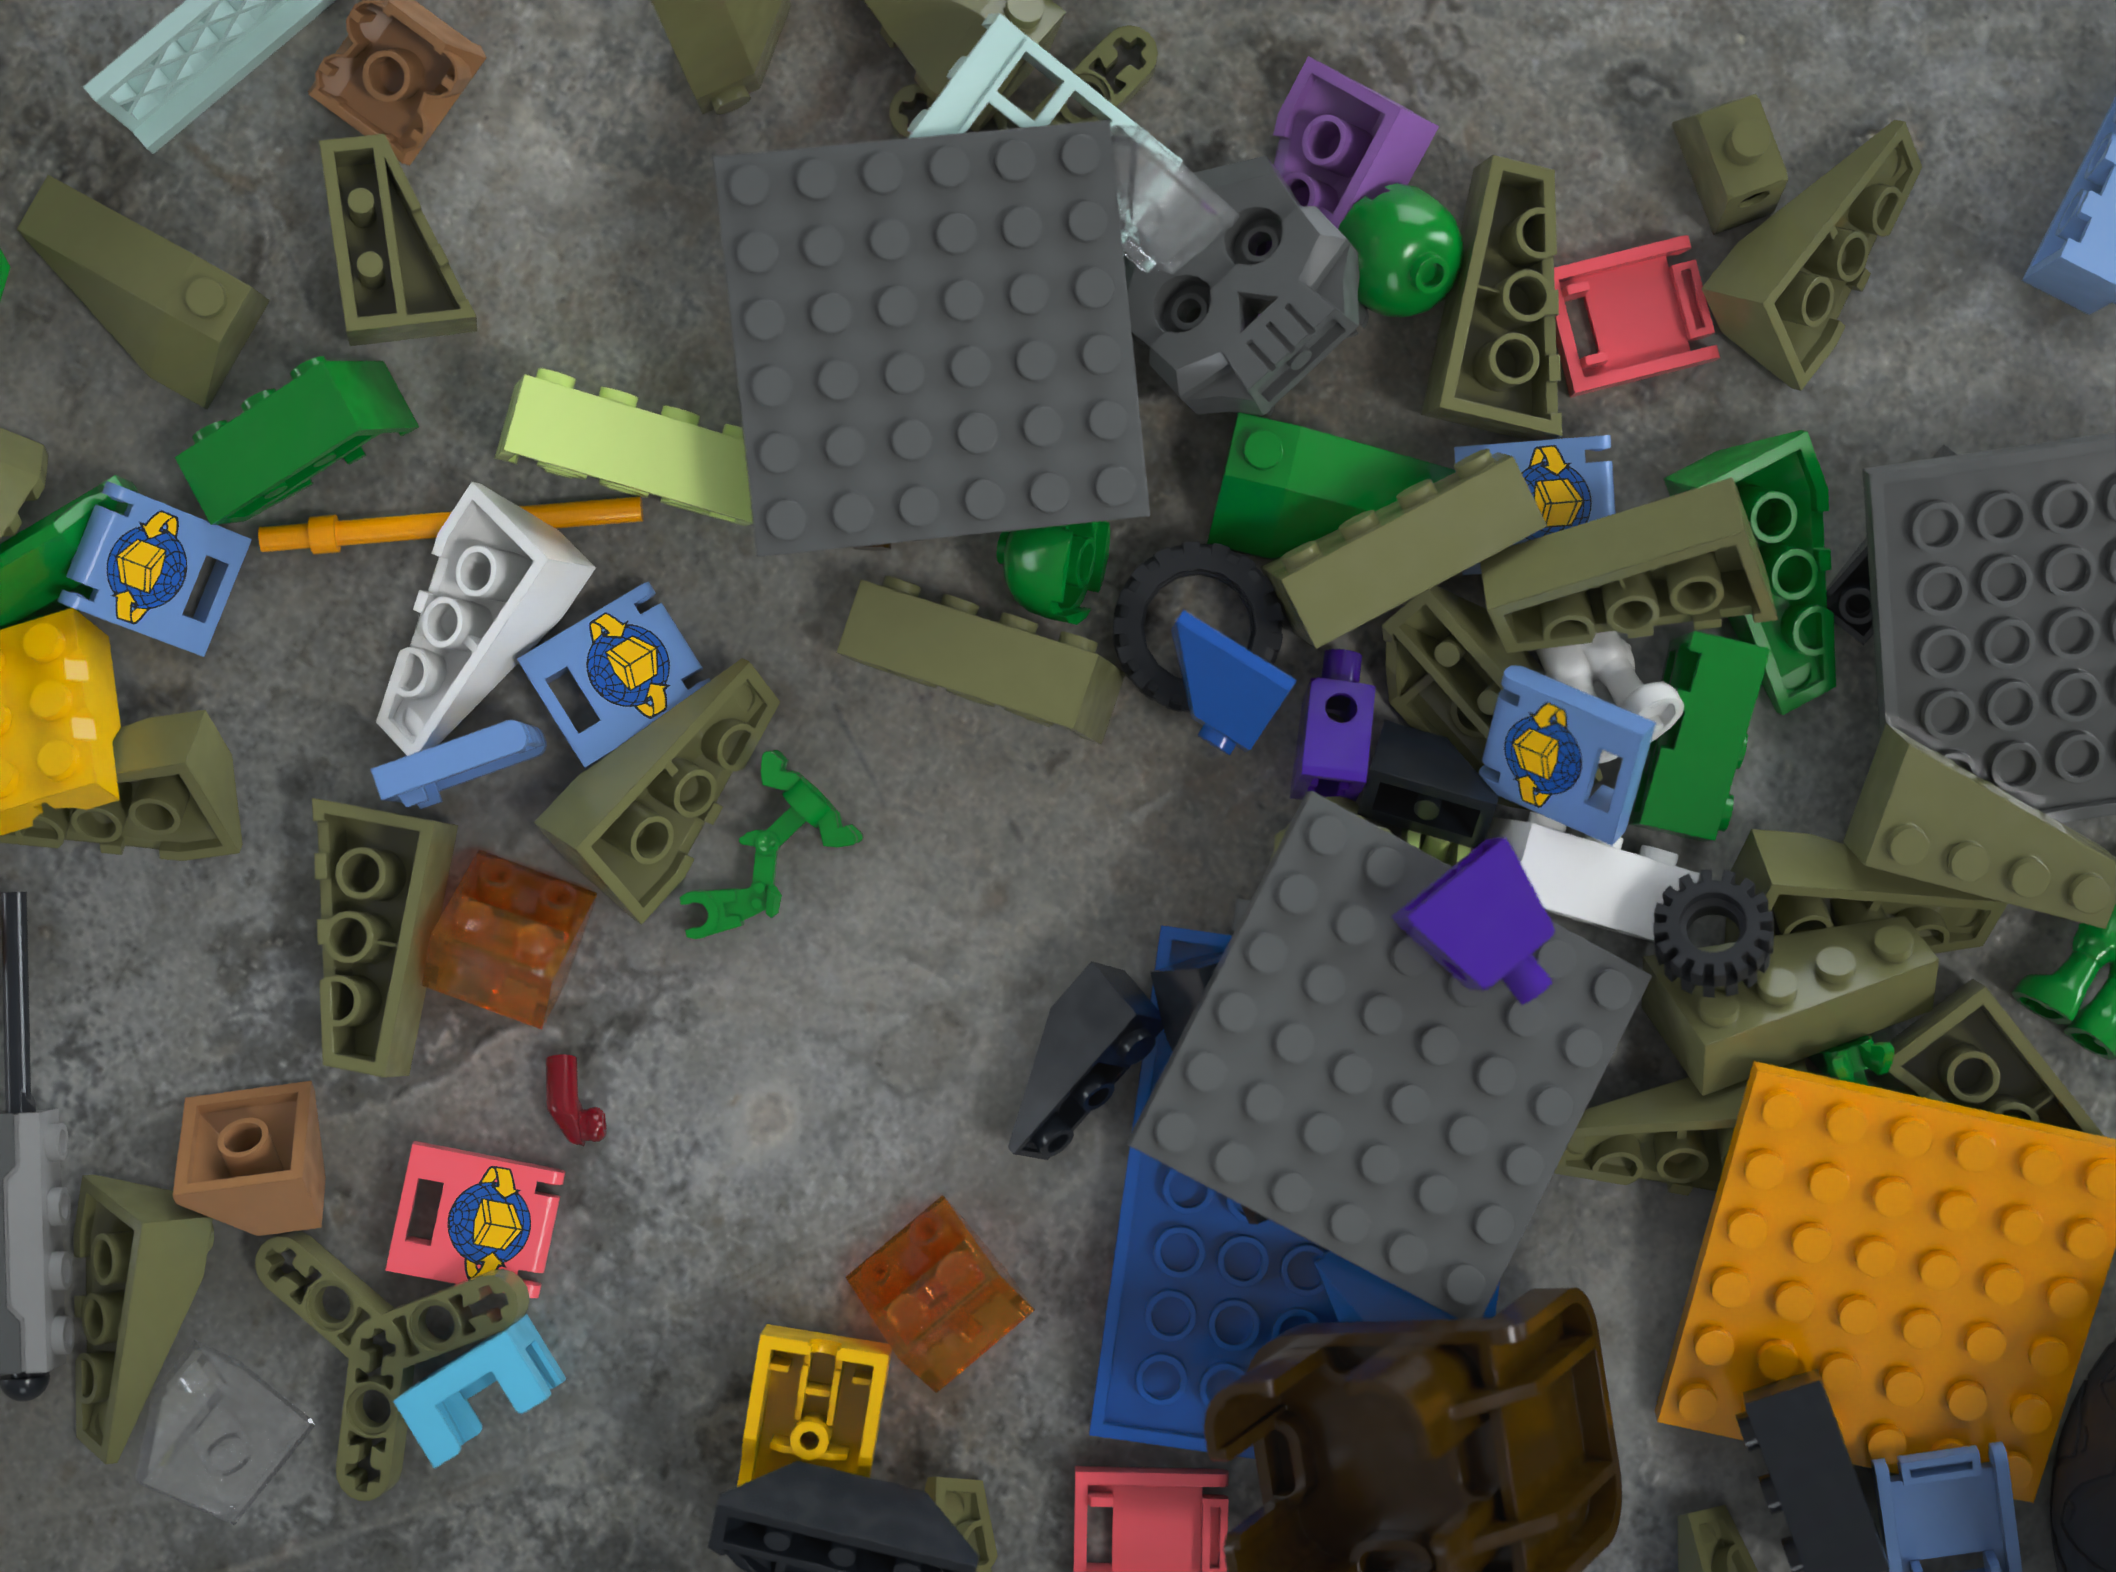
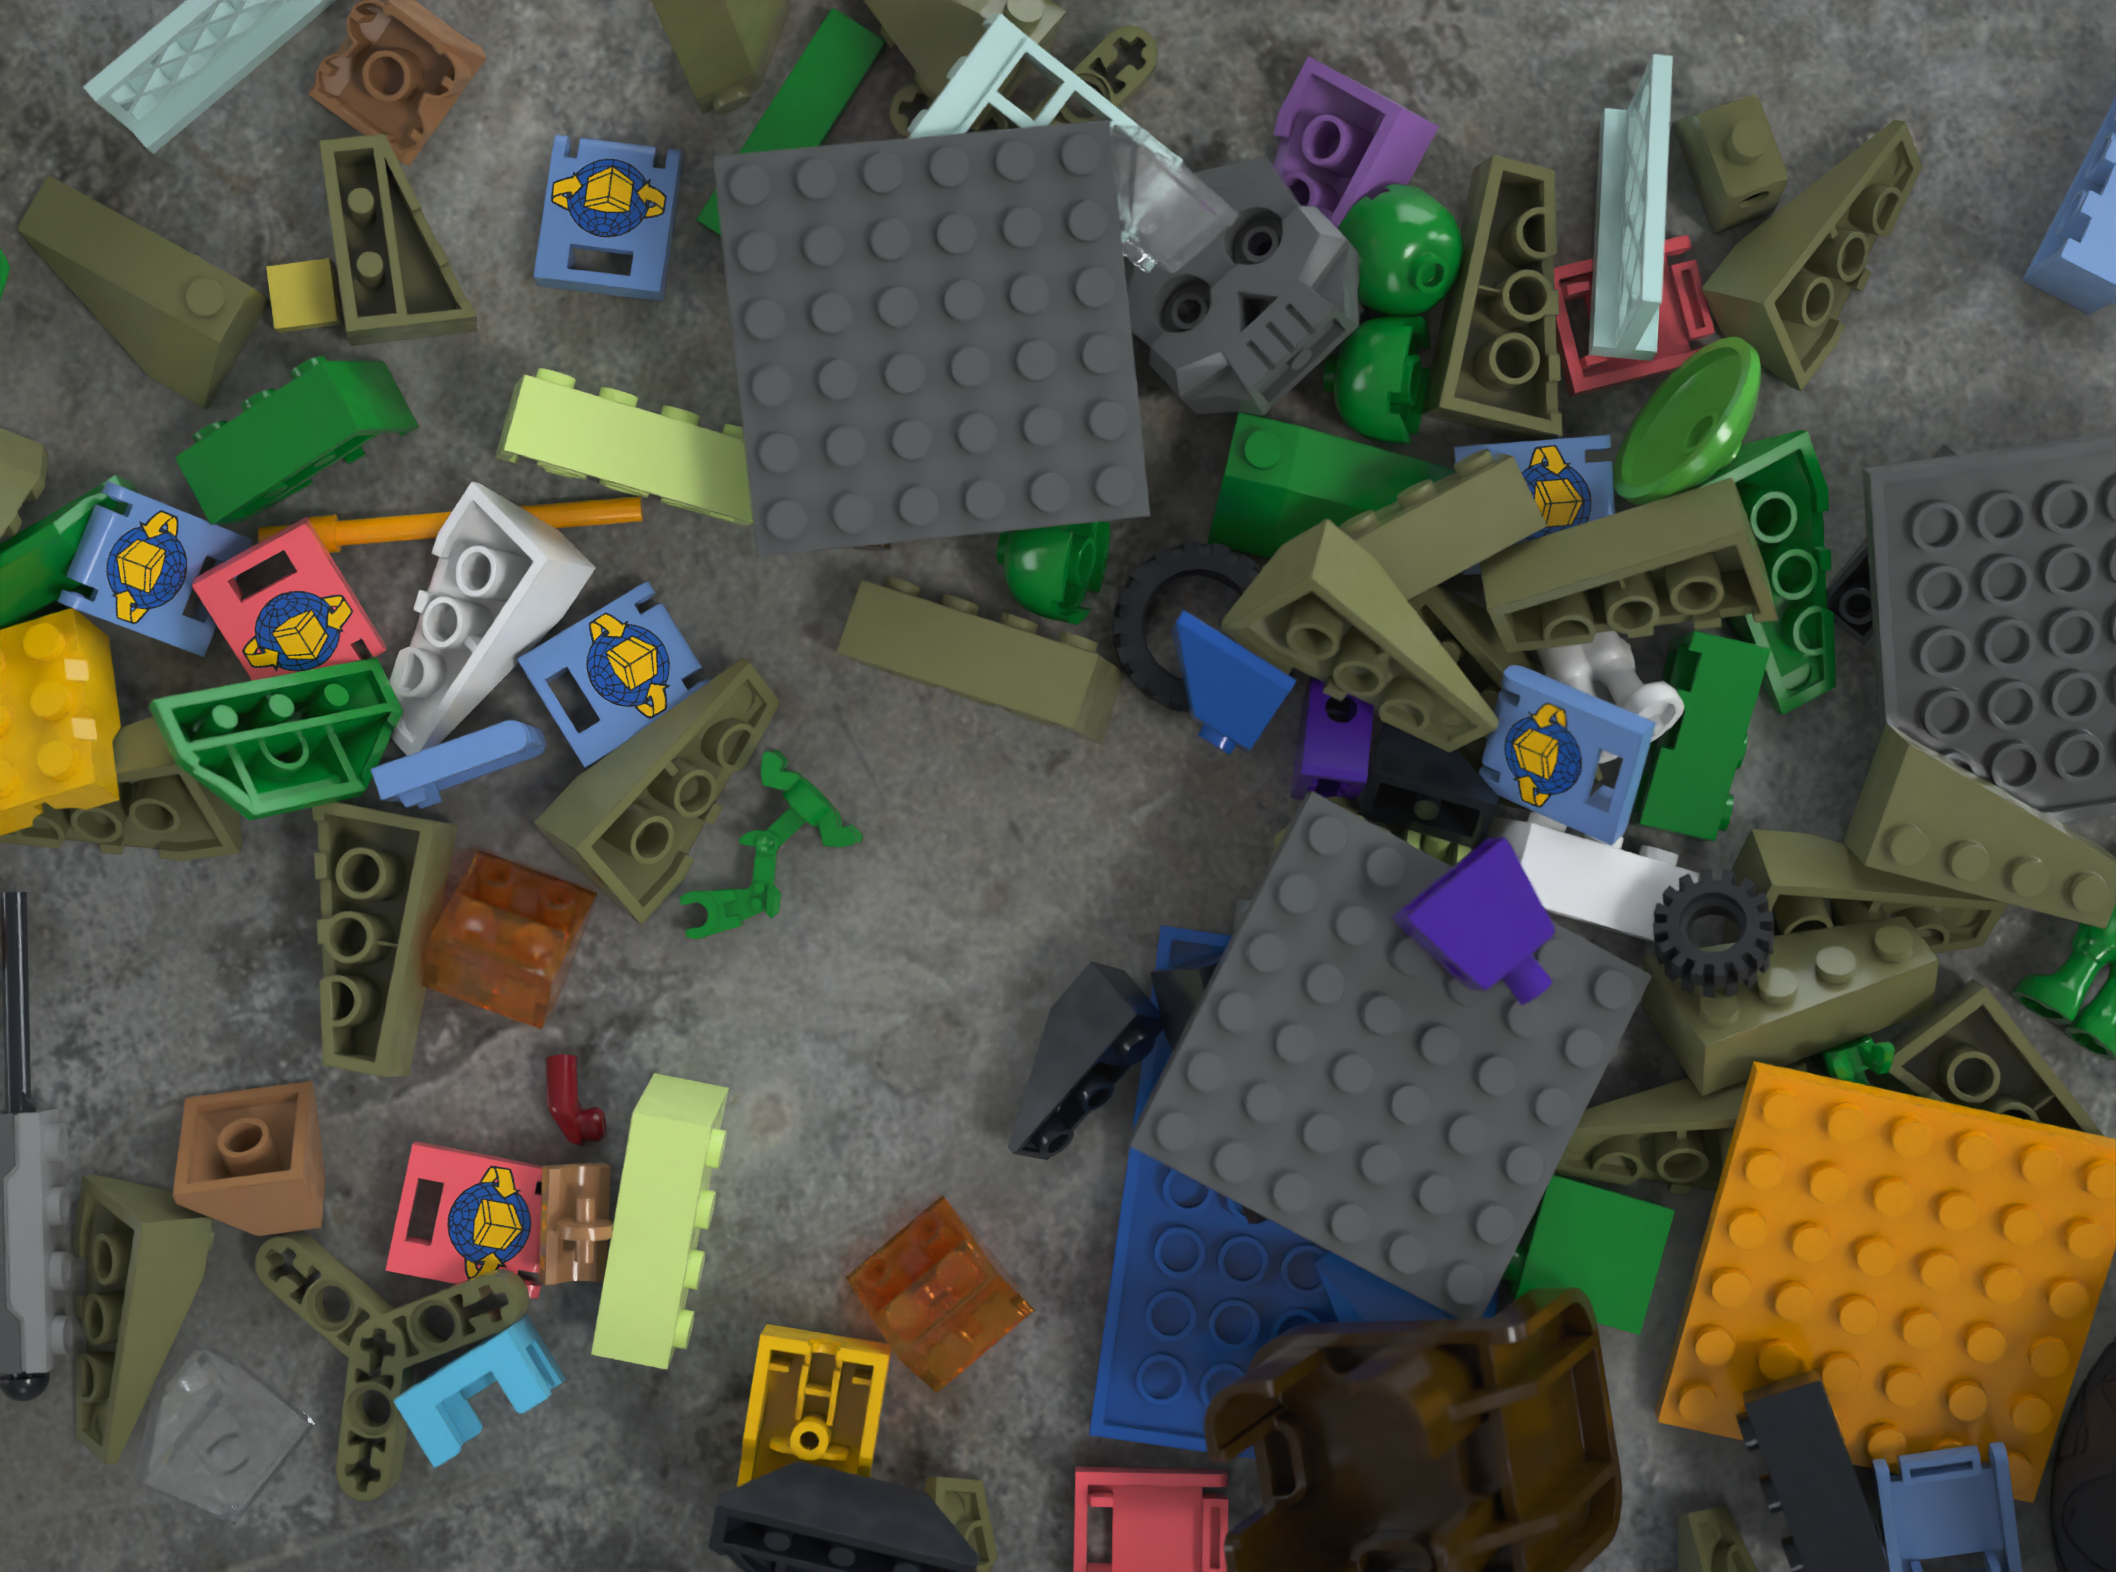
none -> green wedge [149,657,403,821]
none -> coral container [192,517,386,681]
none -> light yellow tile [266,258,342,333]
none -> medium blue container [533,135,683,302]
none -> medium nougat hips [539,1162,614,1285]
none -> yellowish green wedge [591,1073,729,1370]
none -> green tile [696,7,887,239]
none -> olive wedge [1220,519,1499,752]
none -> green cylinder [1323,315,1430,445]
none -> green piece [1501,1174,1675,1335]
none -> light aqua fence [1588,54,1673,361]
none -> bright green dish [1613,337,1761,505]

